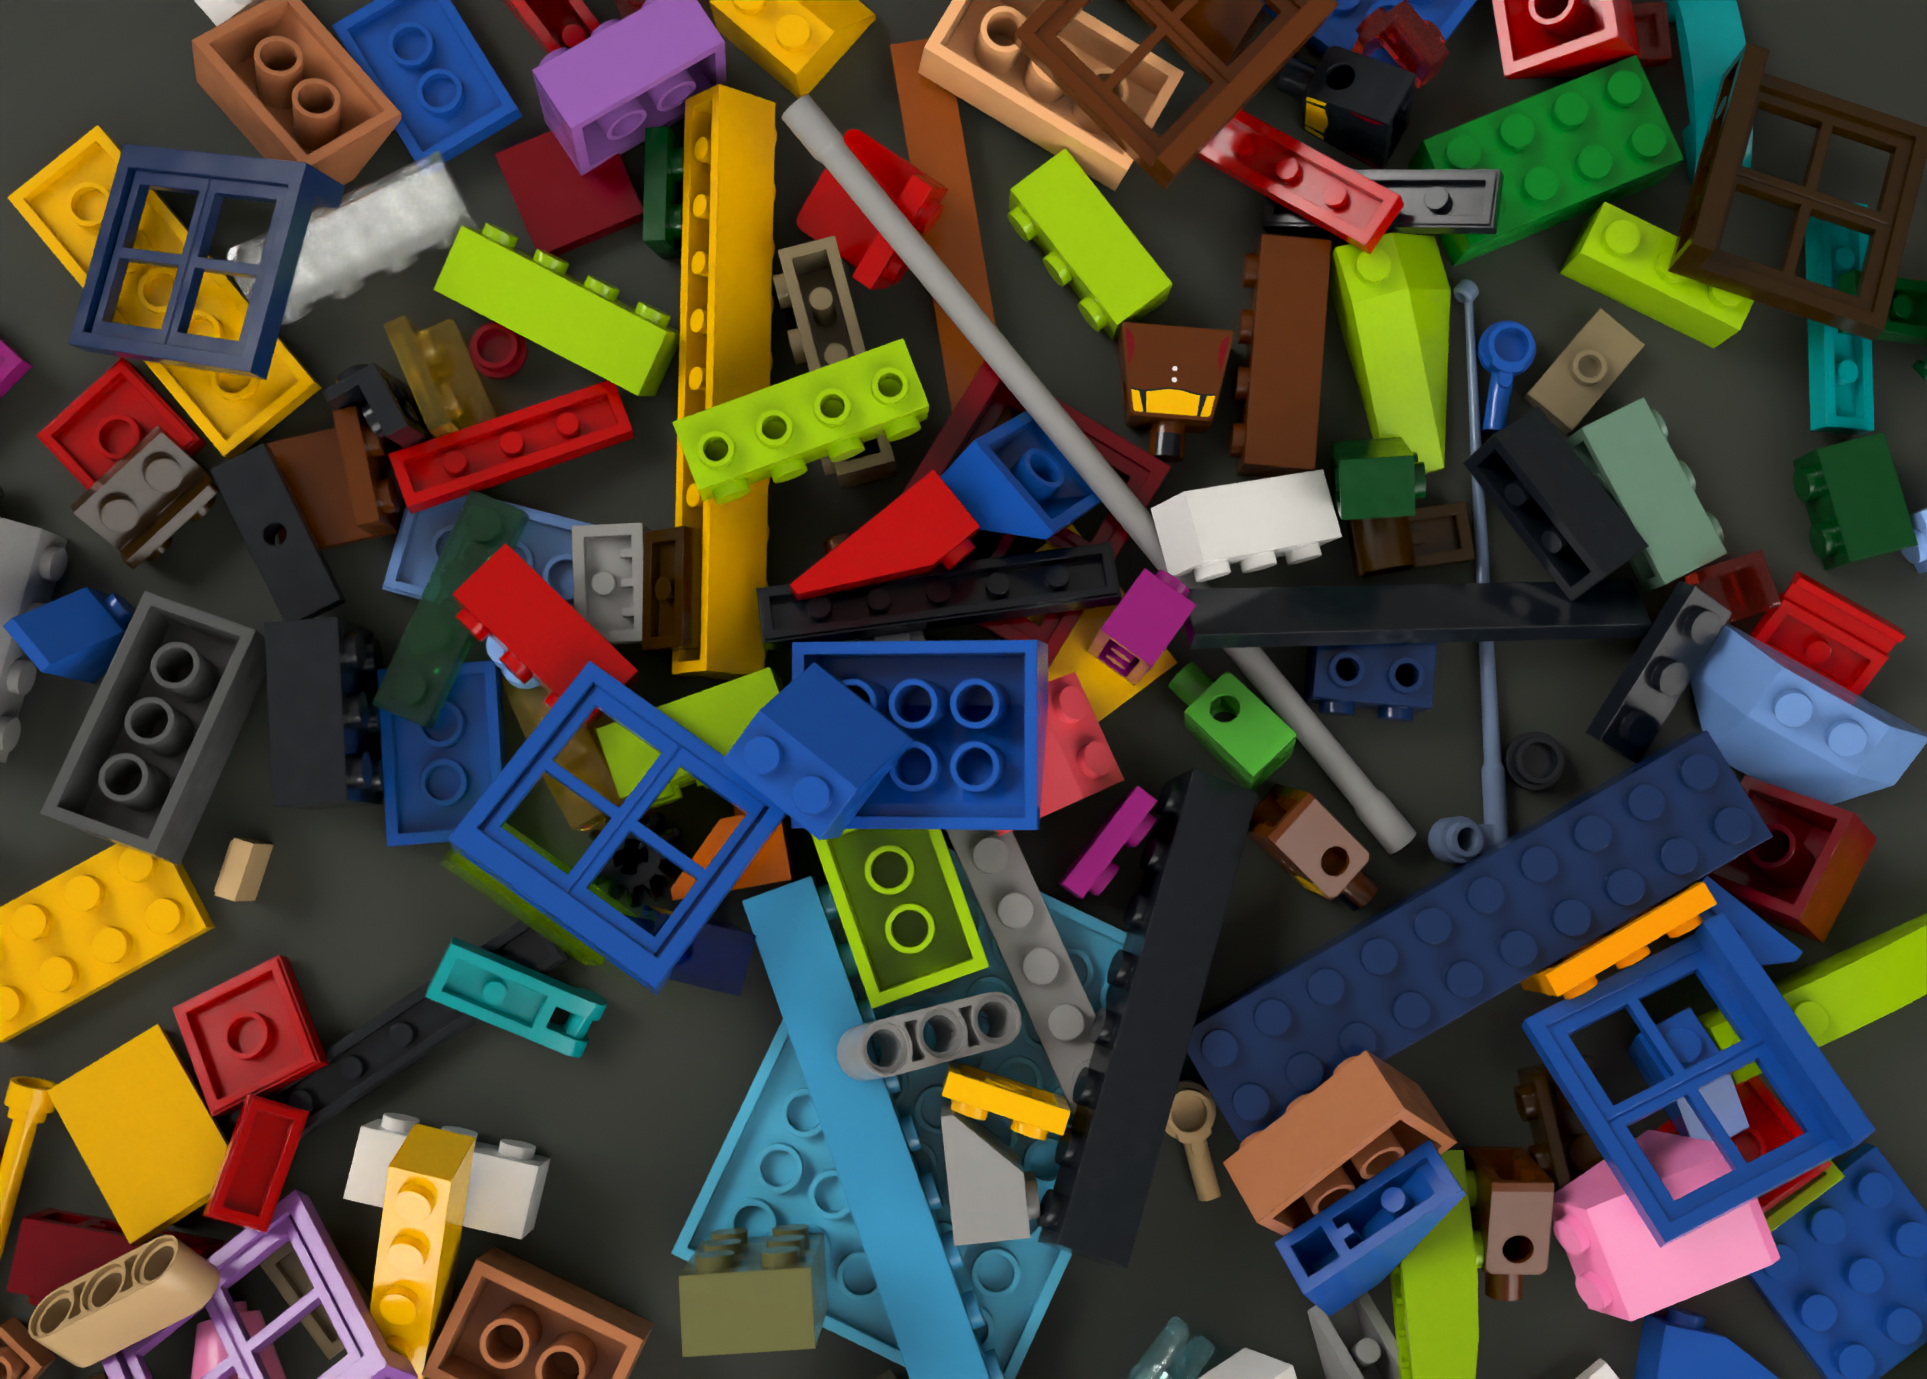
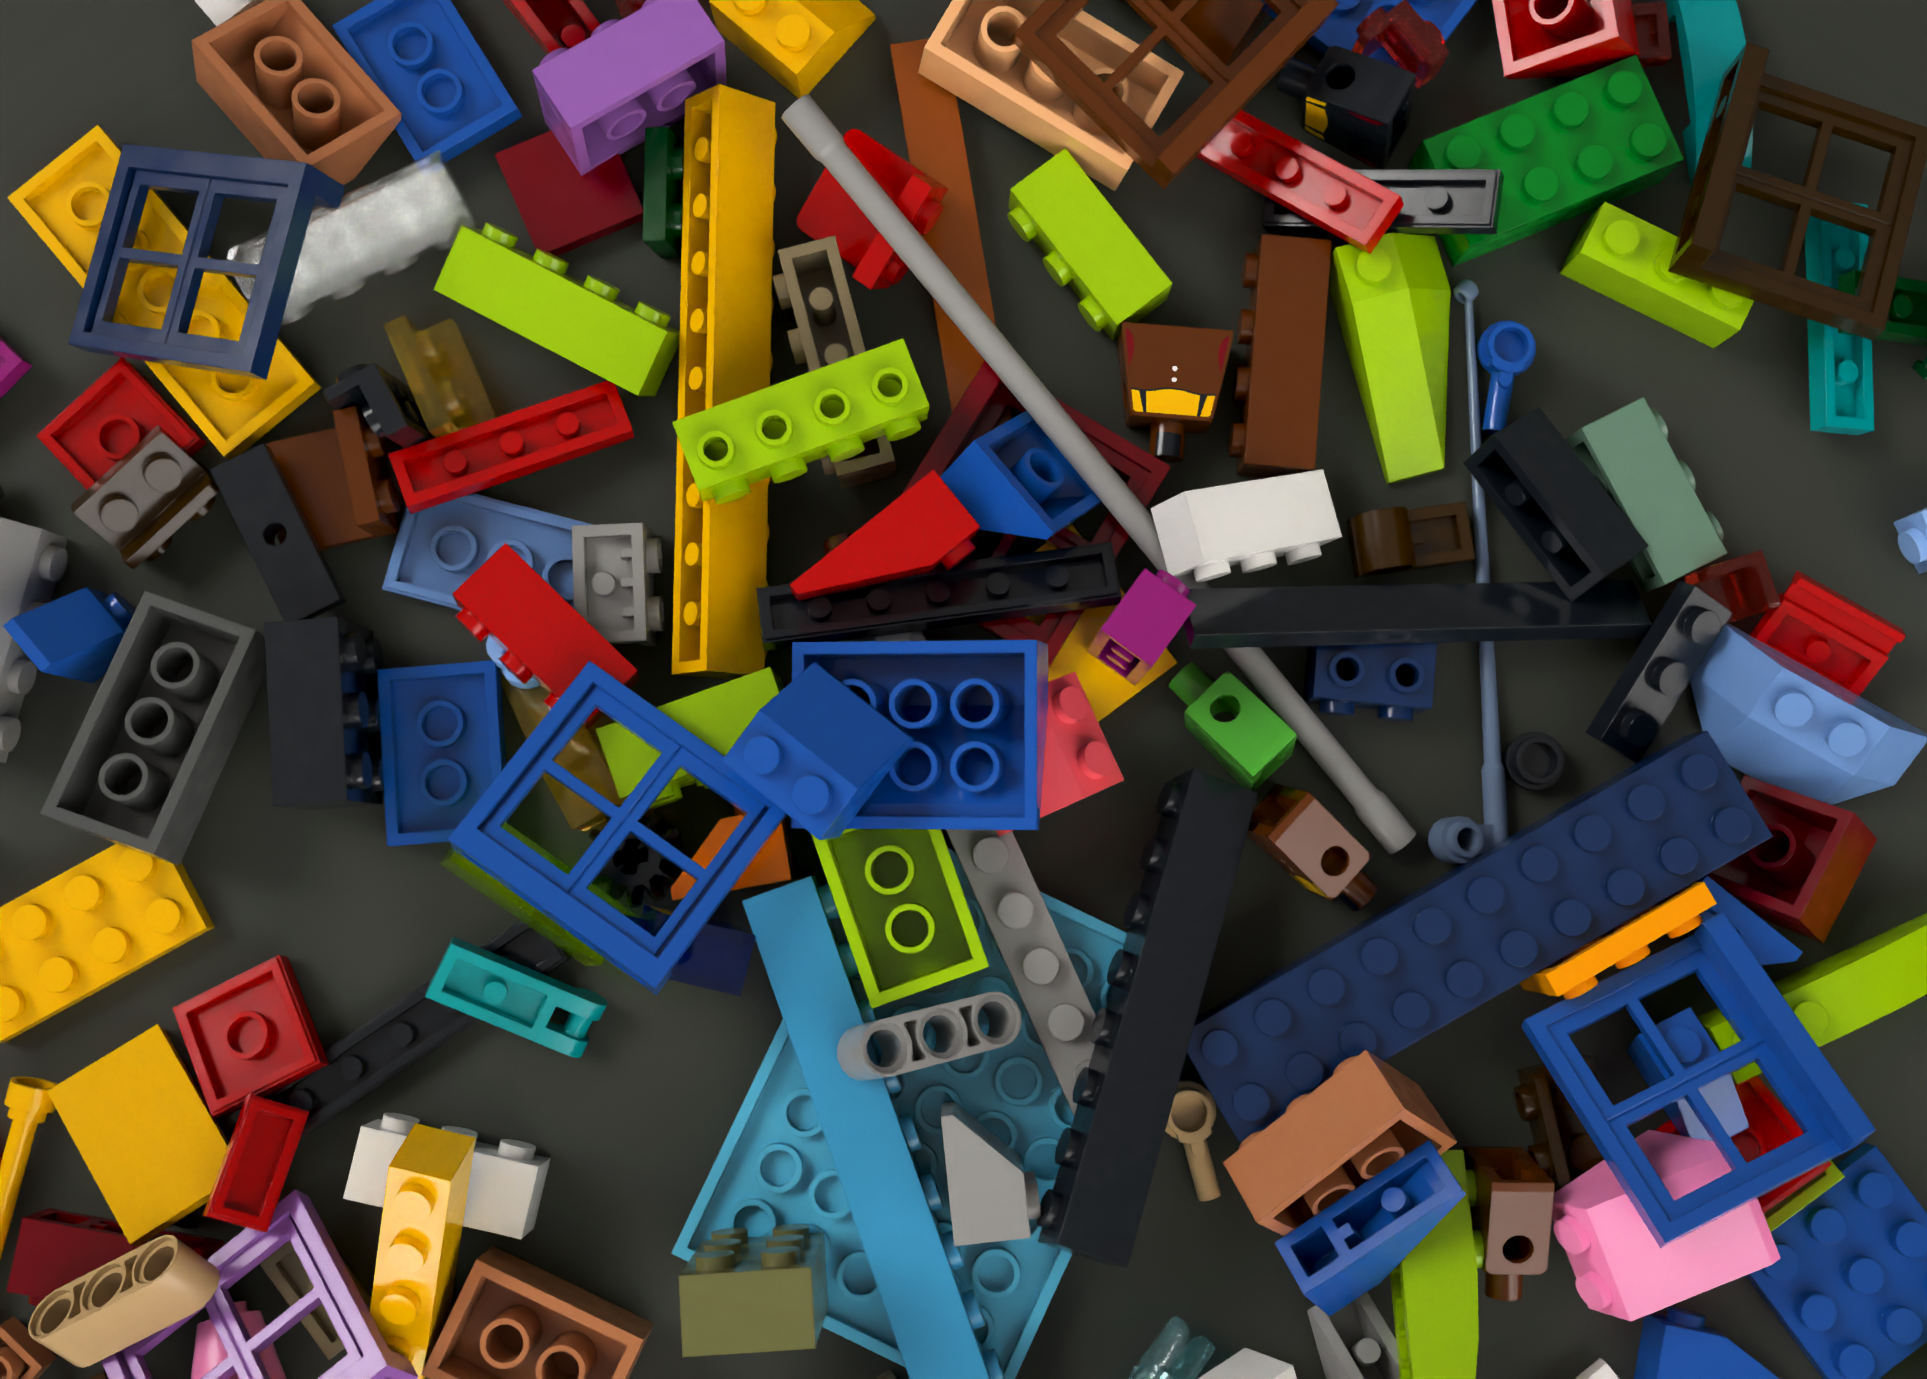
tan tile [214,838,274,902] -> none
clear green plate [372,489,529,730] -> none
dark red plate [469,321,528,380] -> none
dark brown panel [642,526,702,654] -> none
yellow plate [942,1060,1071,1141] -> none
magenta plate [1057,786,1157,899] -> none
dark green brick [1331,437,1426,520] -> none
dark tan plate [1523,308,1645,435] -> none
dark green brick [1793,432,1918,571] -> none

